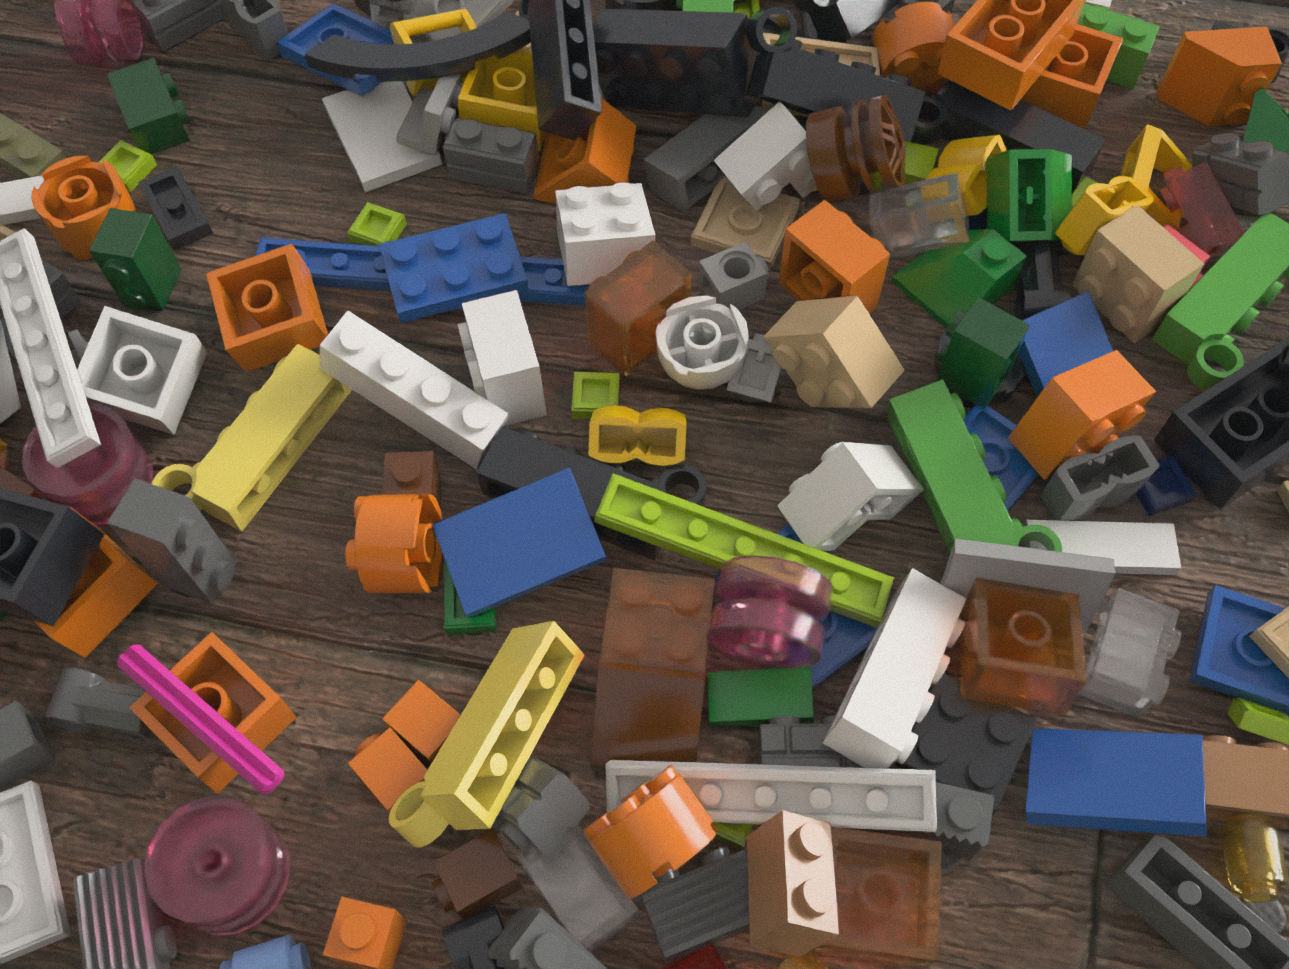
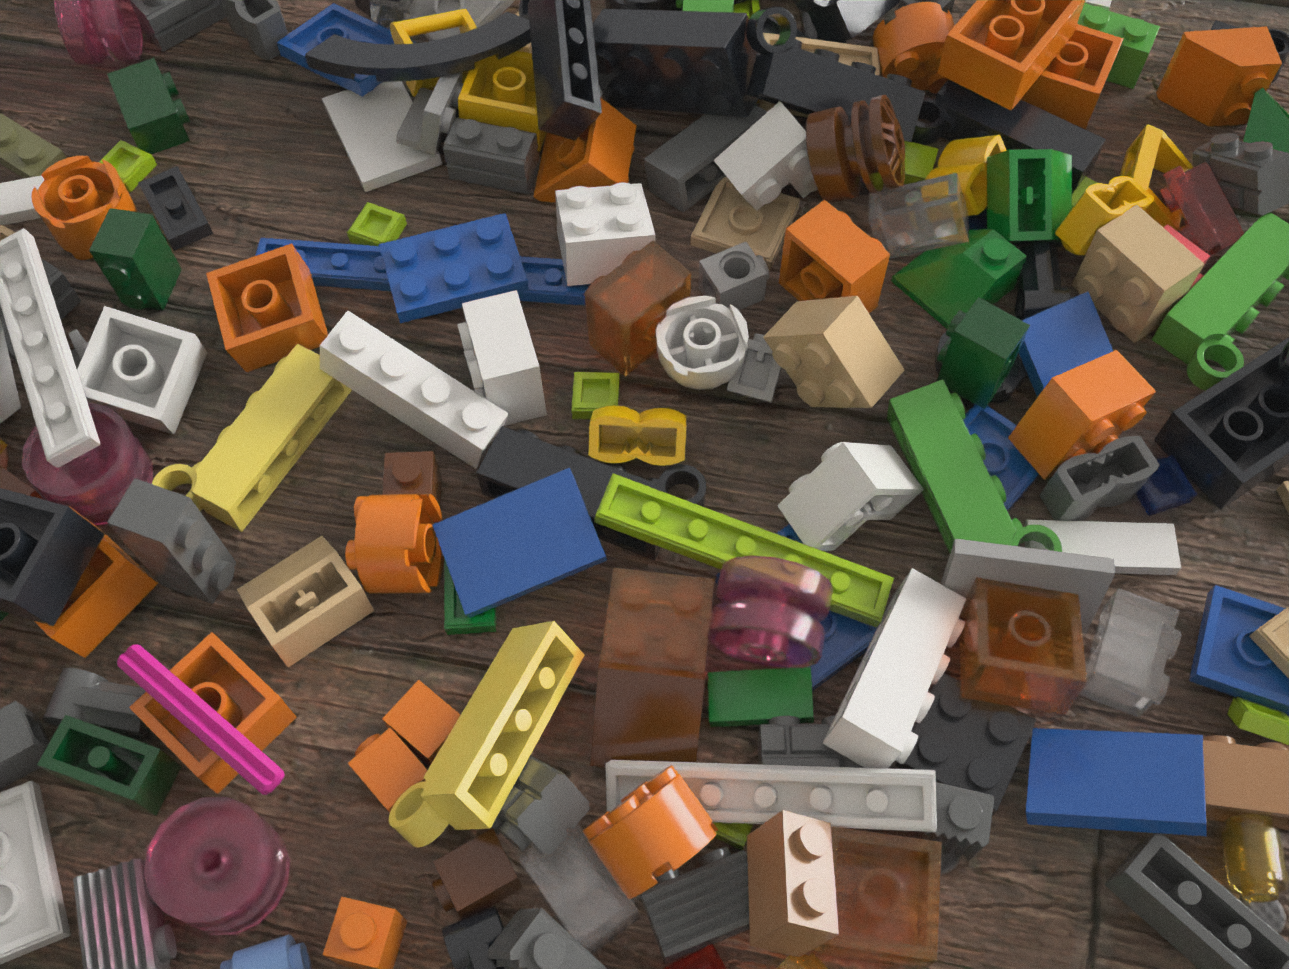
none -> dark green brick [37,715,182,816]
none -> tan slope [237,536,374,667]

